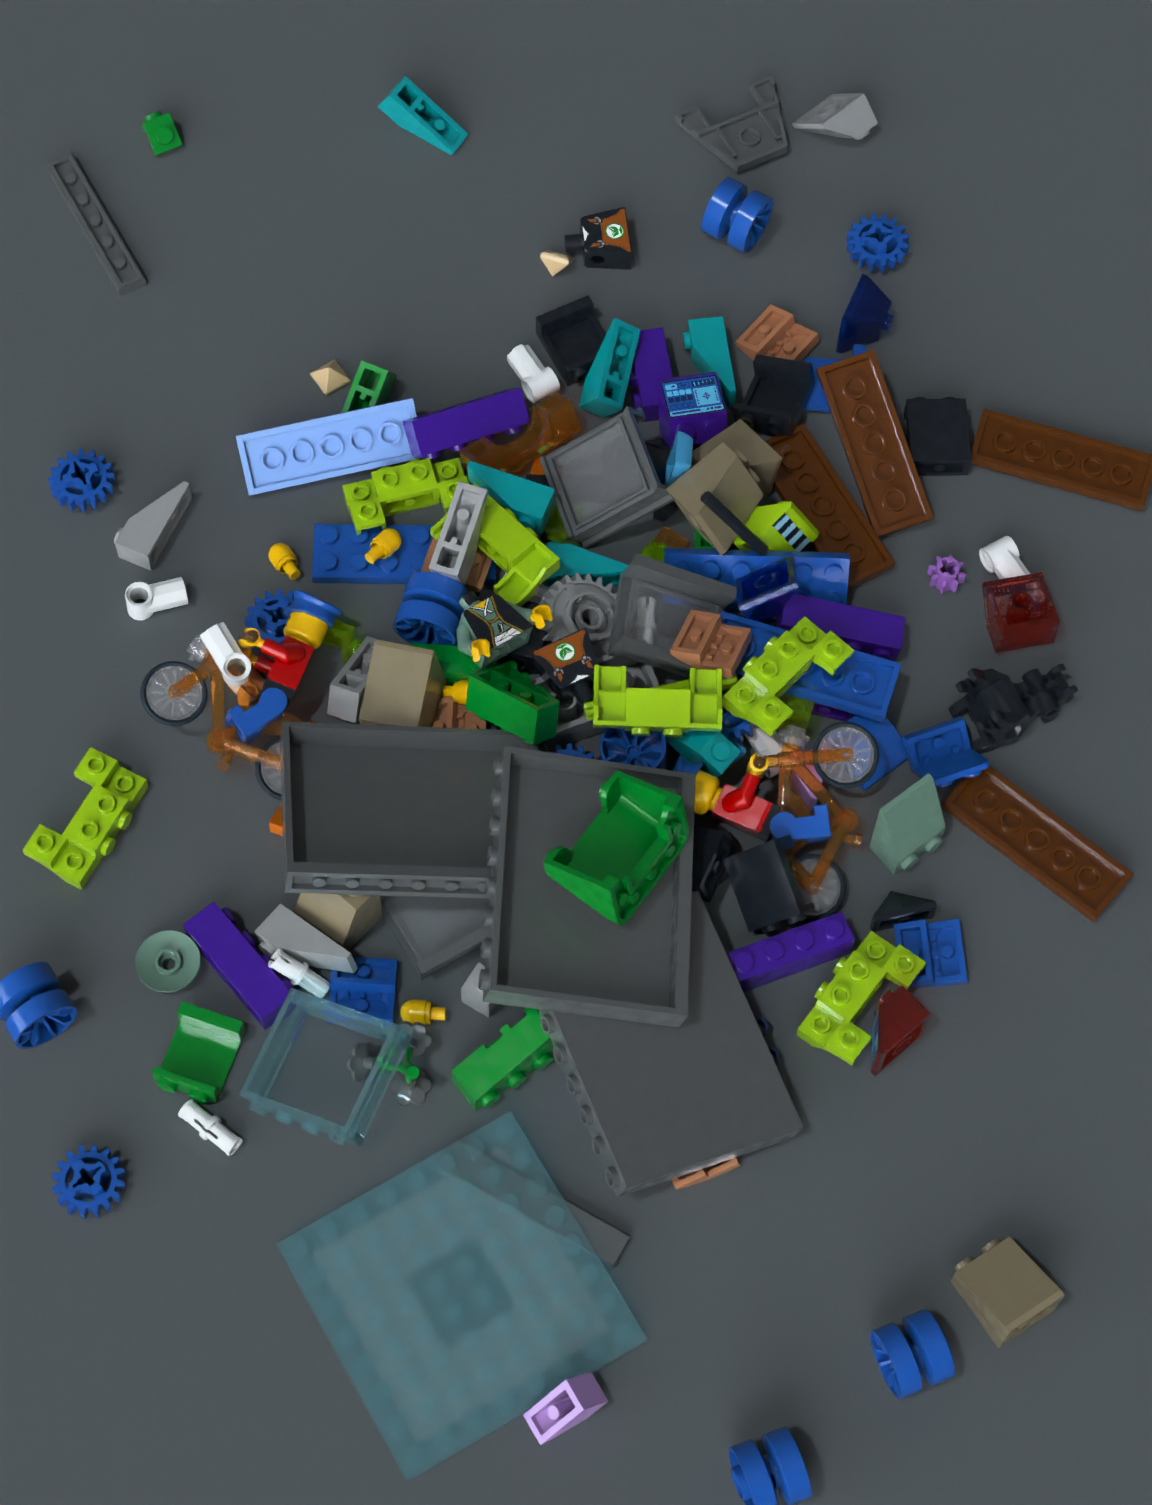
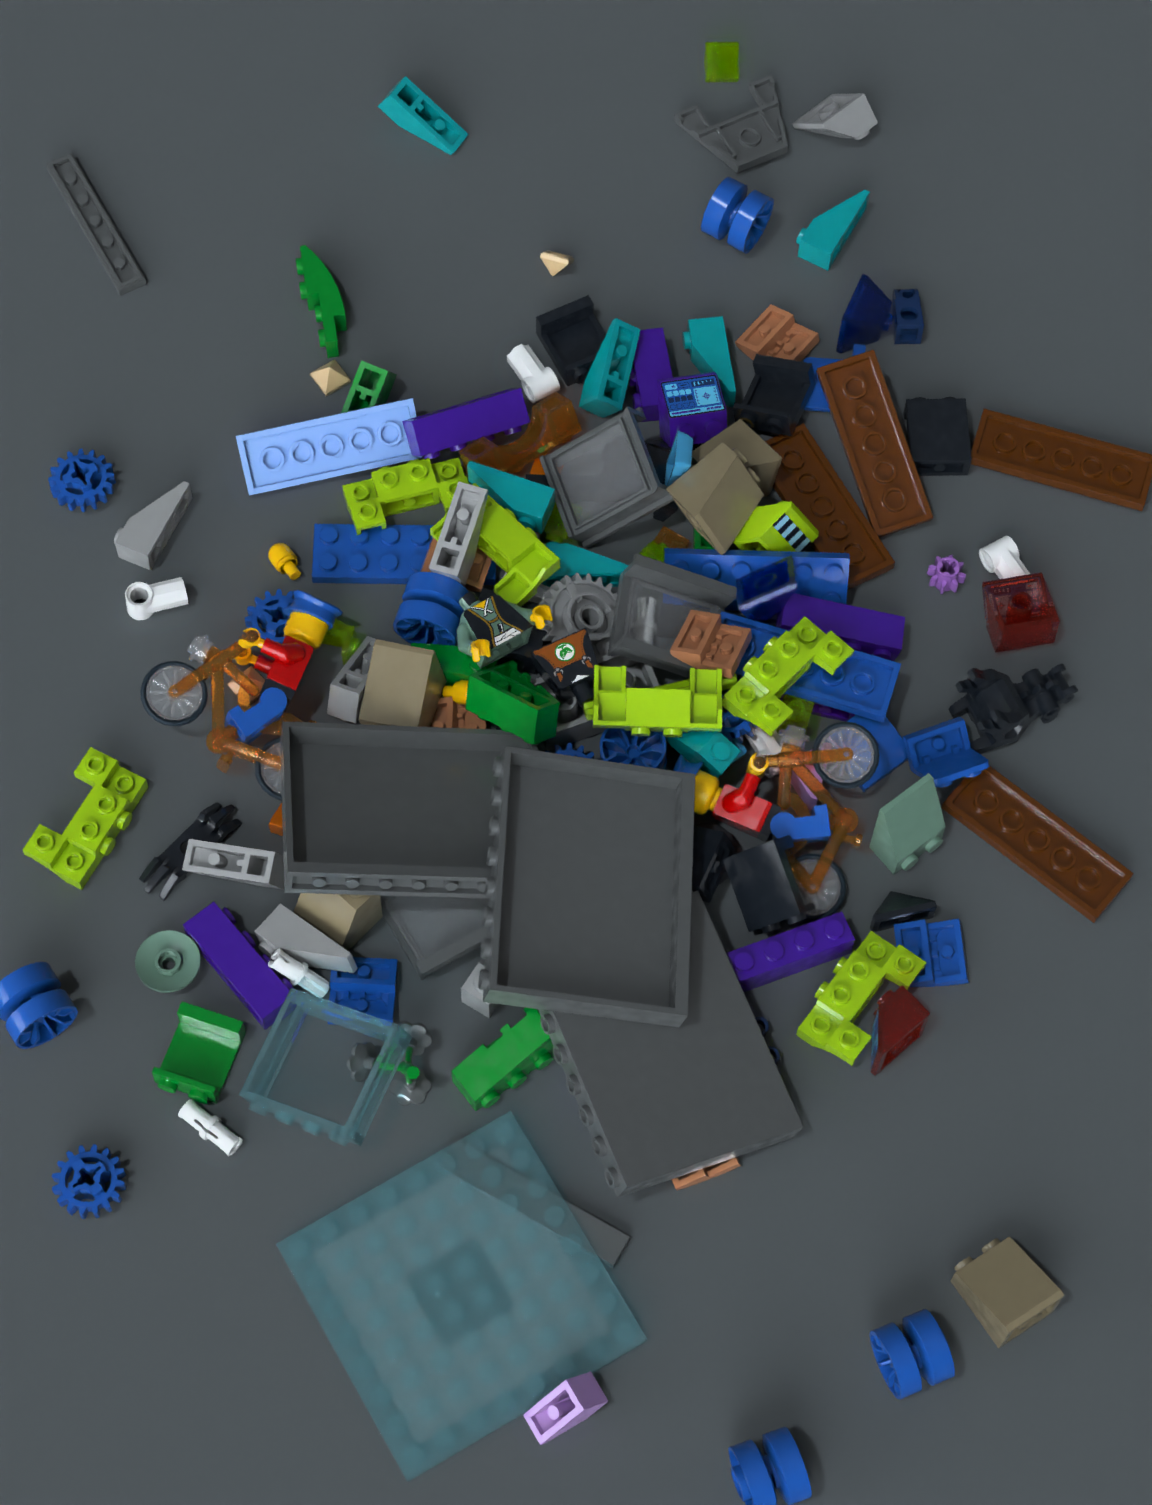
green bracket [140,111,183,156] -> none
white piece [200,622,251,687] -> none
yellow cylinder [364,528,402,564] -> none
yellow cylinder [400,999,447,1026] -> none
green windscreen [543,770,689,926] -> none
torso [564,207,632,270] -> none
black bar [700,491,768,556] -> none
blue gear [846,213,909,273] -> none
none -> black piece [139,802,242,901]
none -> light grey slope [182,839,284,890]
none -> green slope [295,245,347,358]
none -> clear neon green panel [704,42,739,82]
none -> teal slope [796,190,870,271]
none -> dark blue leg [892,289,924,344]

